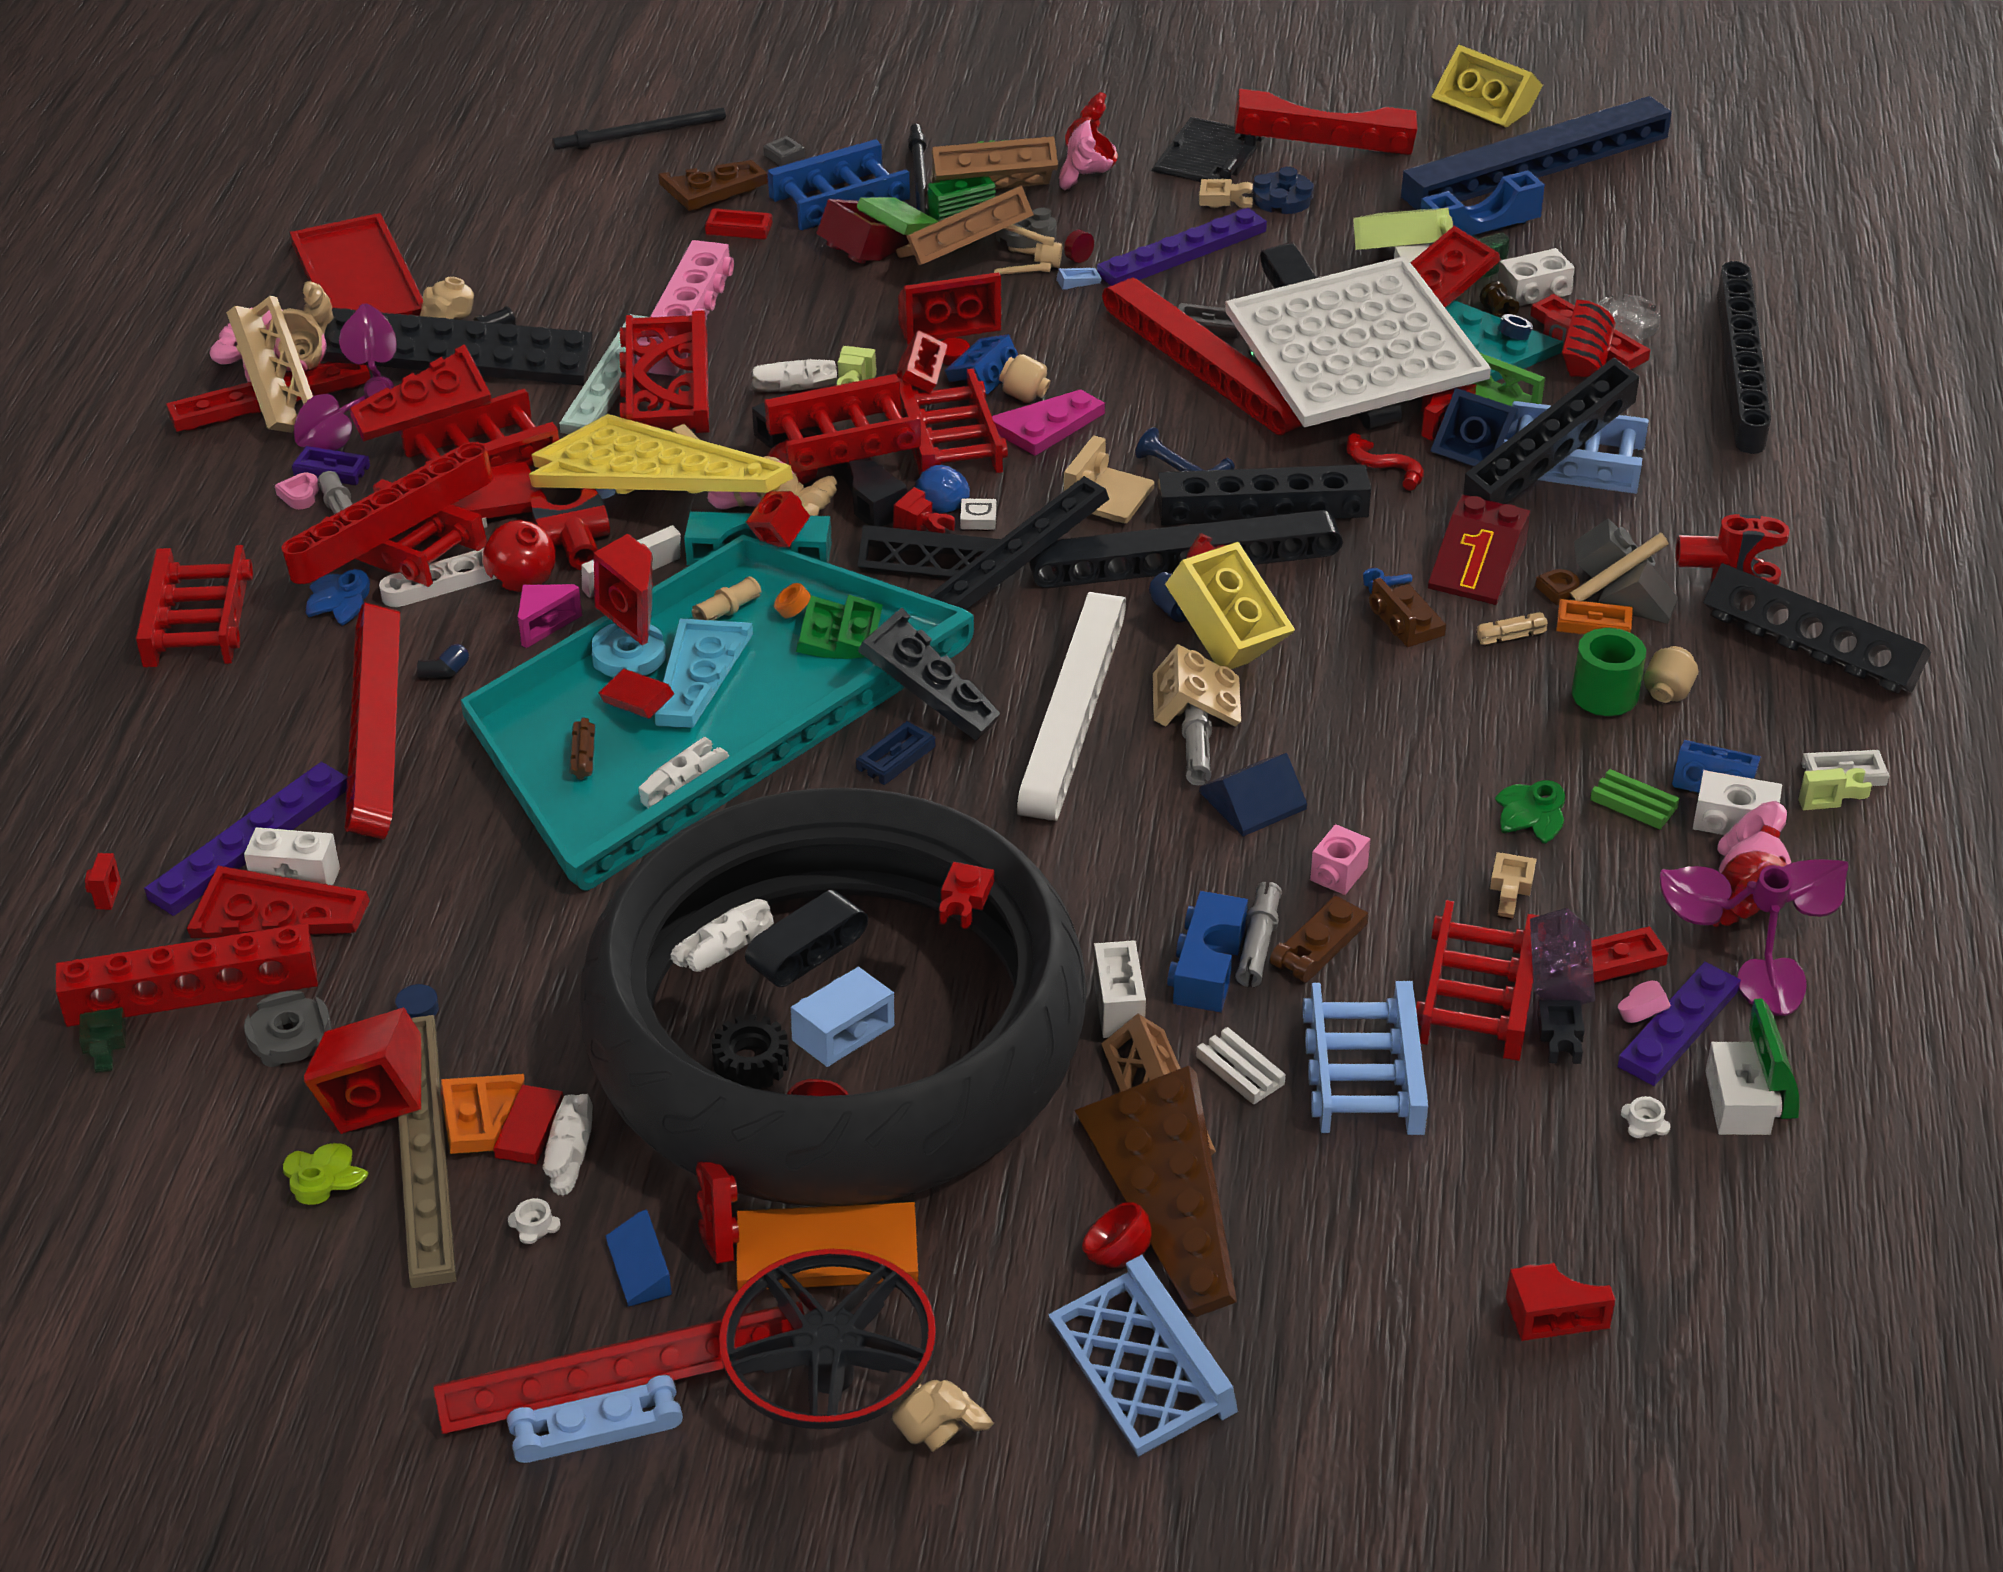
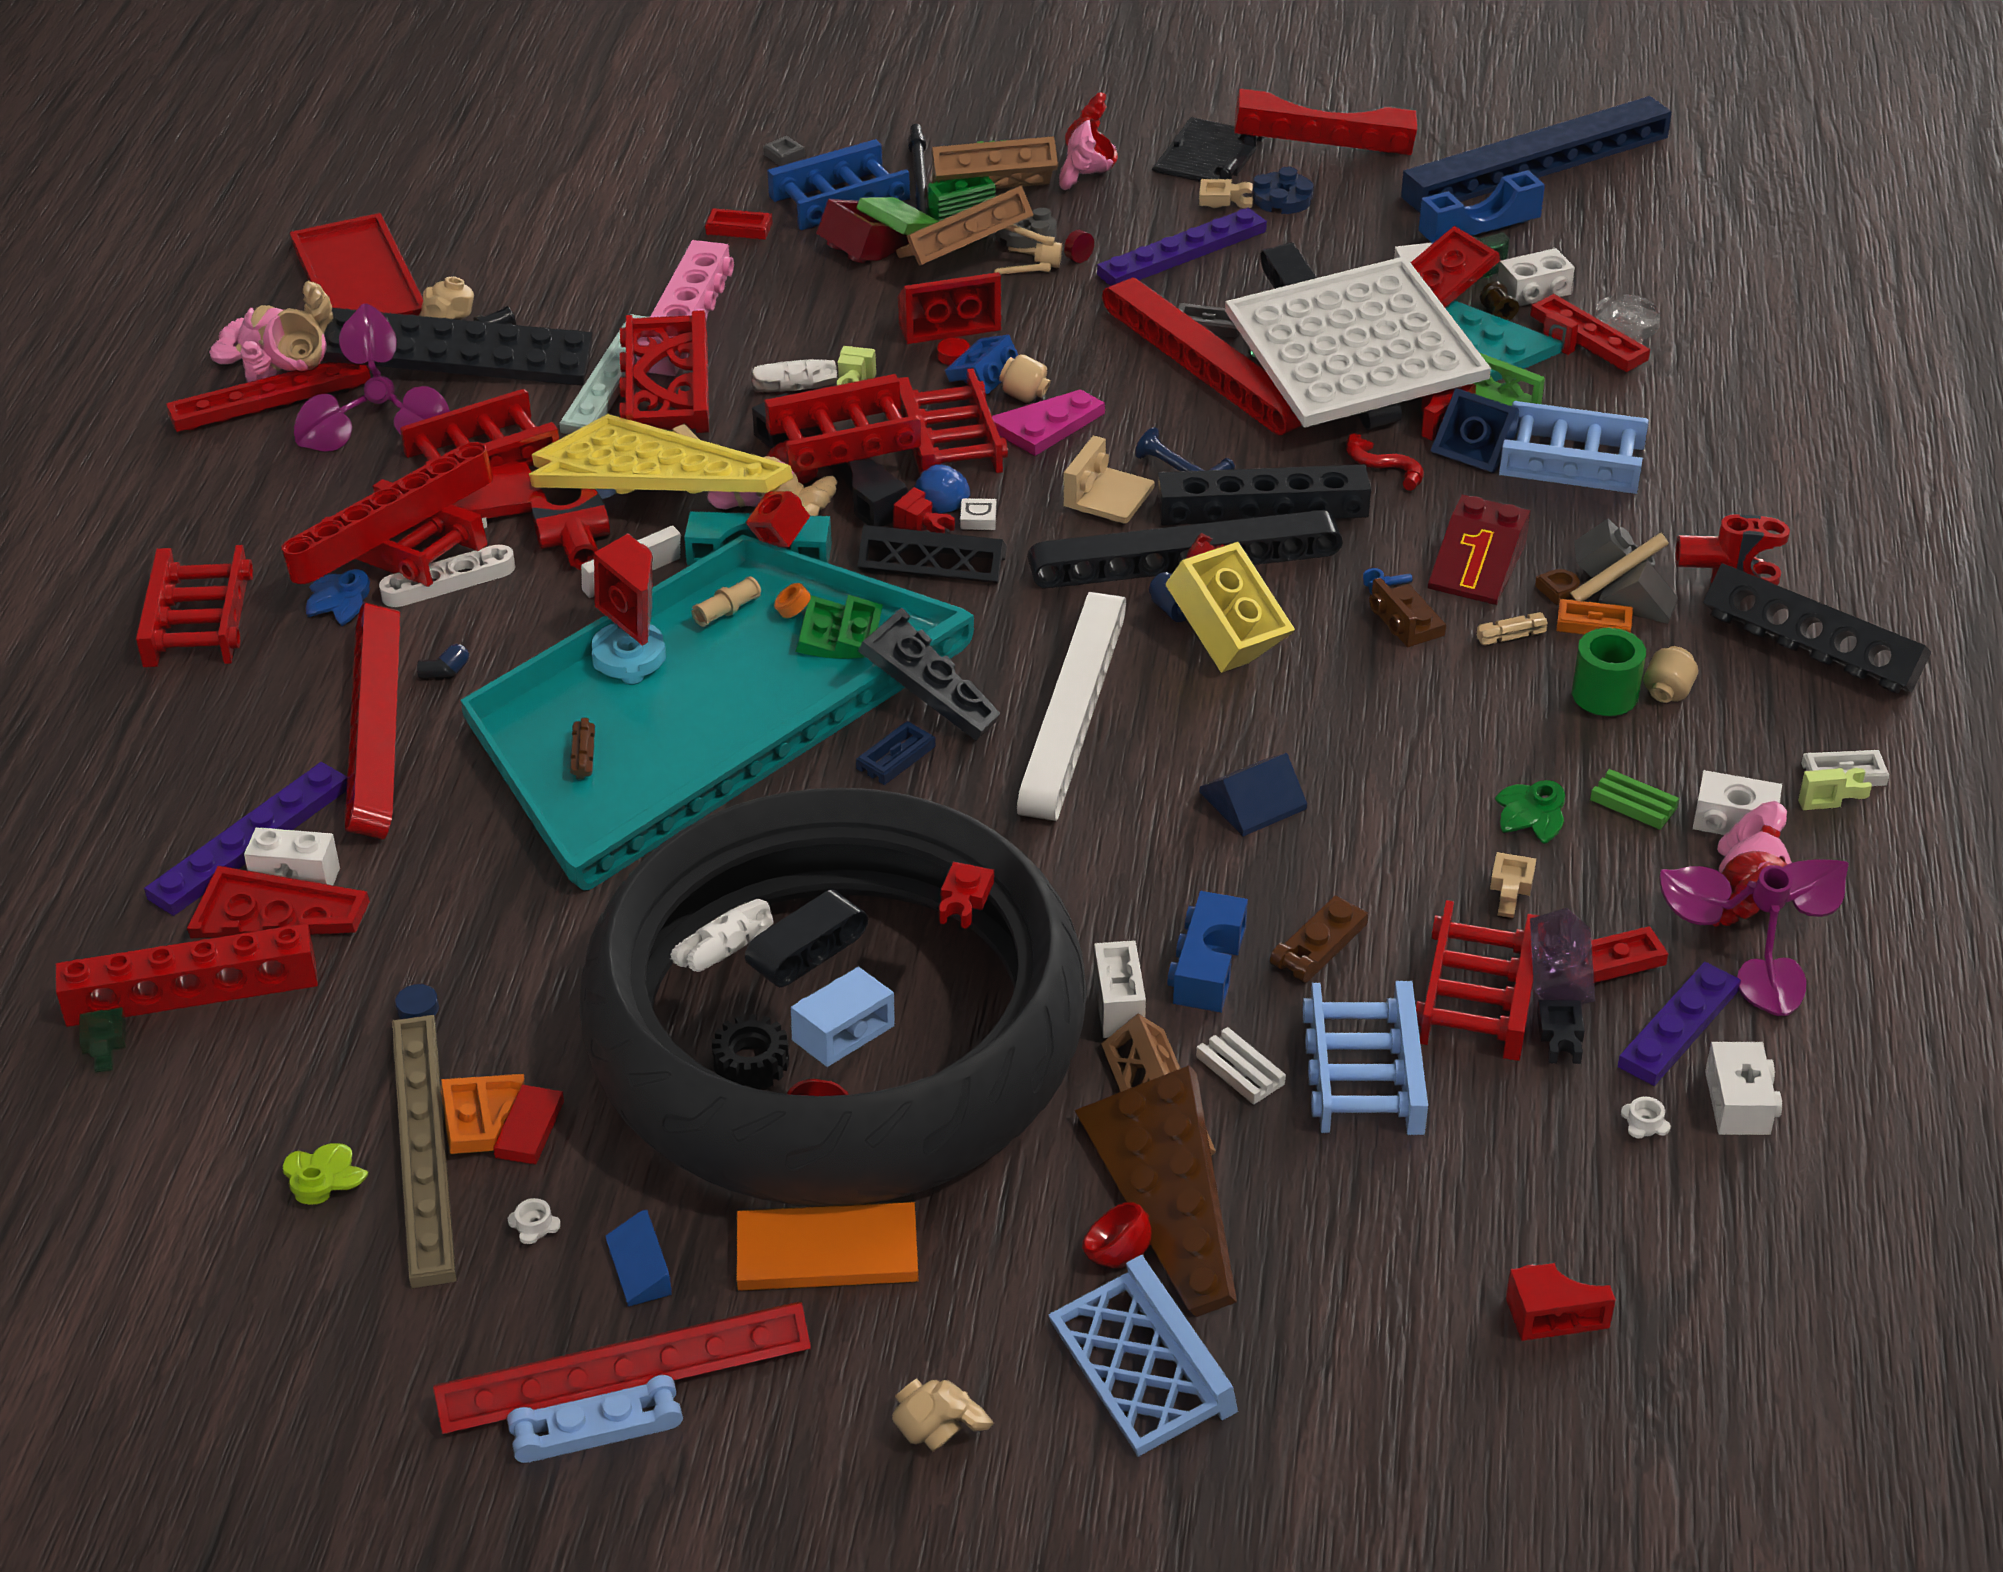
red plate [85,853,121,910] -> none
tan fence [226,296,313,433] -> none
dark grey plate [244,991,331,1067] -> none
bright pink tile [275,472,319,509] -> none
dark purple tile [292,446,370,486] -> none
red slope [304,1007,421,1134] -> none
light grey axle [318,471,353,514] -> none
red wing [350,344,491,442] -> none
red cylinder [482,520,556,592] -> none
dark pink slope [518,584,582,648] -> none
white hinge [543,1094,593,1196] -> none
black bar [552,108,726,150] -> none
red tile [598,669,674,719] -> none
white hinge [639,737,730,808] -> none
medium azure wing [655,618,753,728] -> none
reddish brown wing [658,160,768,211] -> none
red plate [695,1162,739,1263] -> none
black wheel [719,1249,936,1429] -> none
red arch [896,330,947,393] -> none
black plate [927,476,1110,610] -> none
light blue piece [1056,268,1101,290] -> none
tan bracket [1153,644,1241,727] -> none
light grey pin [1182,703,1212,785] -> none
light grey pin [1235,882,1282,987] -> none
bright pink brick [1310,824,1370,895] -> none
yellowish green slope [1353,208,1453,250] -> none
light yellow slope [1431,44,1543,128] -> none
black brick [1463,357,1639,504] -> none
dark blue tile [1498,314,1533,340] -> none
red brick [1562,299,1616,377] -> none
bright pink tile [1618,980,1671,1023] -> none
blue bracket [1672,740,1761,793] -> none
black beam [1717,261,1771,454] -> none
green slope [1749,998,1800,1119] -> none

